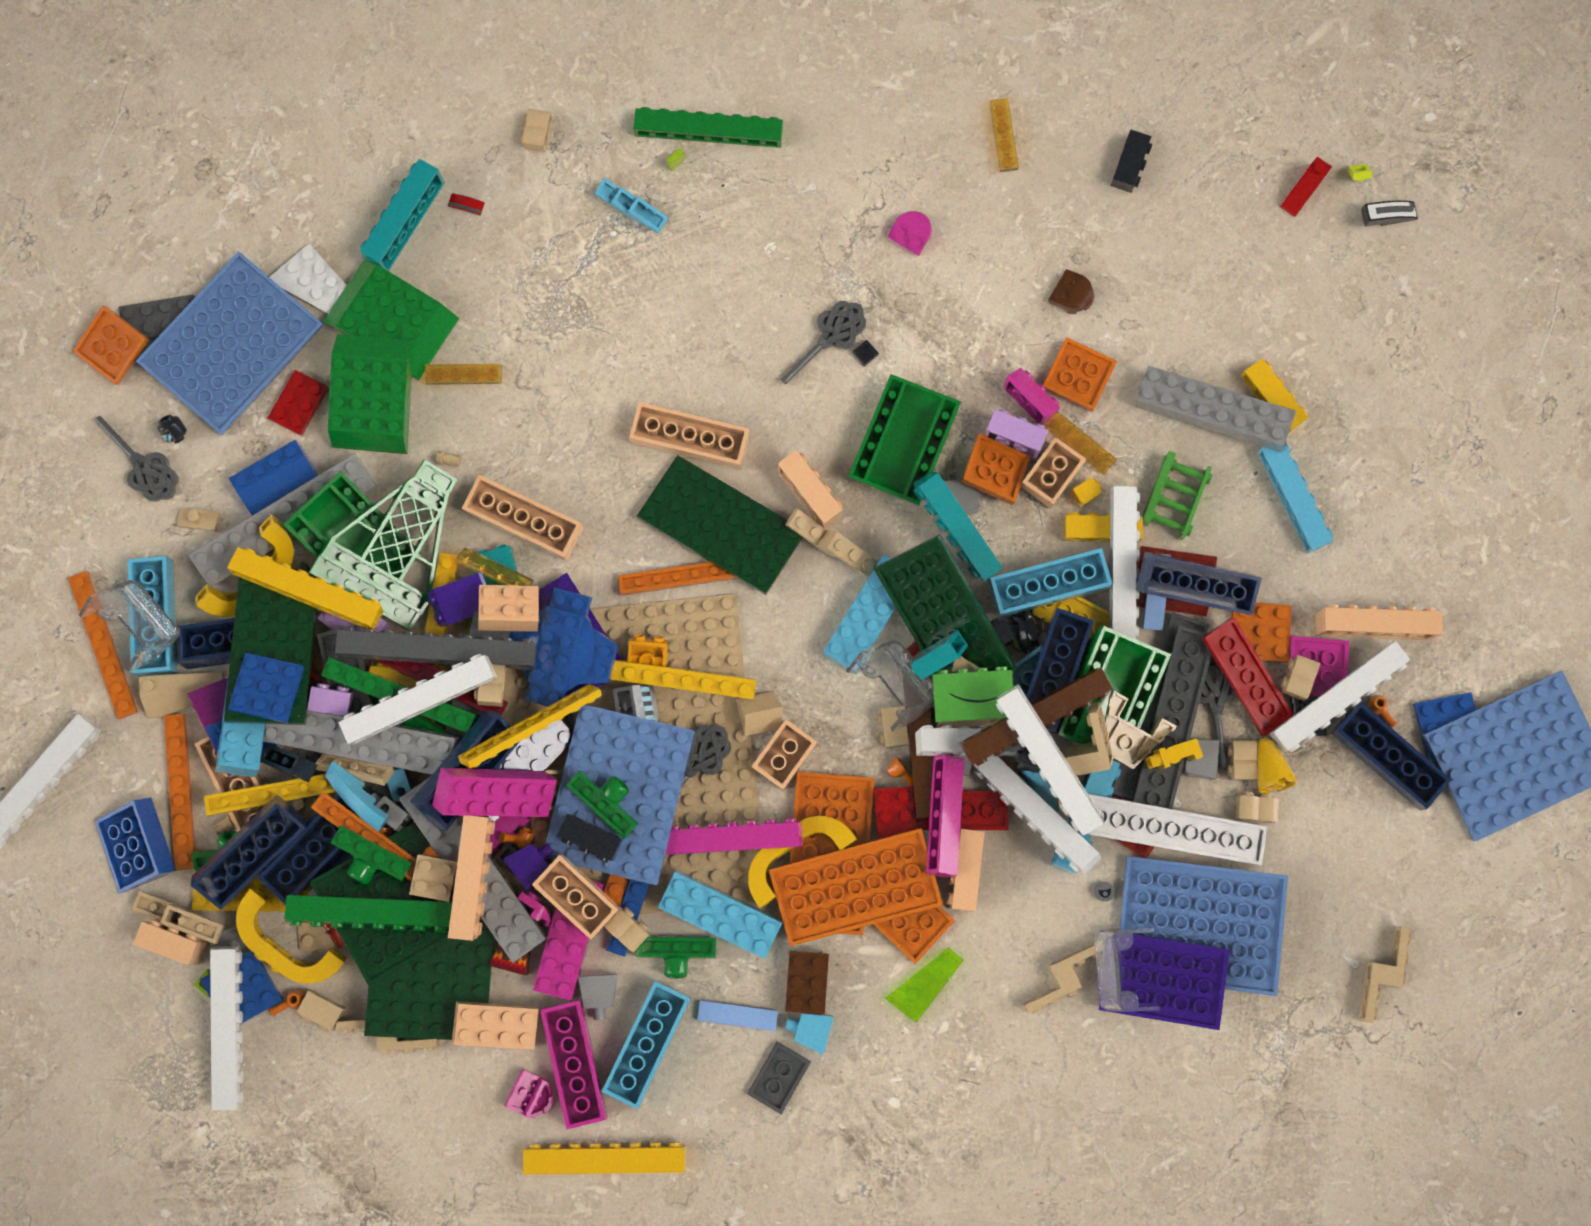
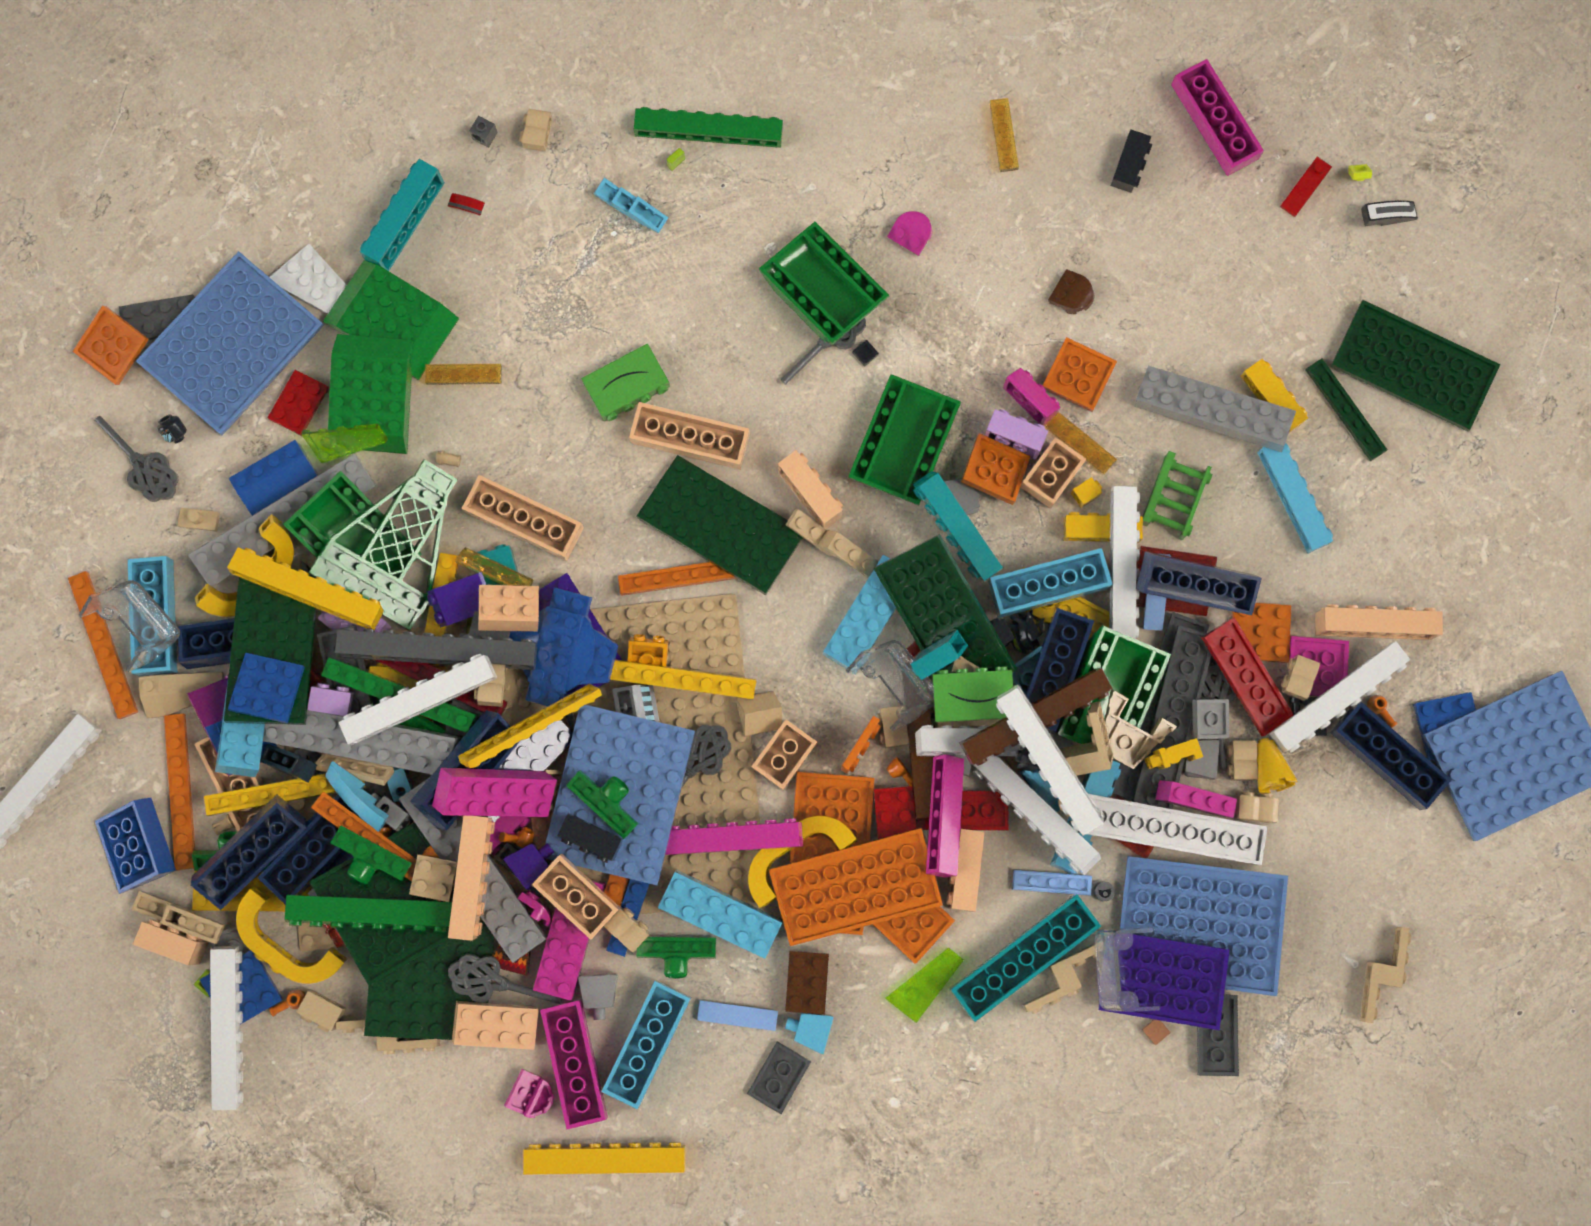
none -> clear neon green wing [301,424,388,463]
none -> dark grey piece [448,953,562,1004]
none -> dark grey brick [469,115,498,148]
none -> bright green panel [581,343,670,421]
none -> green slope [759,221,890,345]
none -> orange plate [841,716,881,774]
none -> teal brick [949,894,1102,1022]
none -> light blue tile [1012,870,1092,896]
none -> nougat tile [1142,1019,1171,1045]
none -> dark pink brick [1155,780,1237,818]
none -> dark pink brick [1171,59,1264,176]
none -> light grey plate [1192,699,1229,739]
none -> dark grey plate [1197,995,1239,1076]
none -> dark green tile [1305,358,1388,461]
none -> dark green plate [1330,300,1501,432]

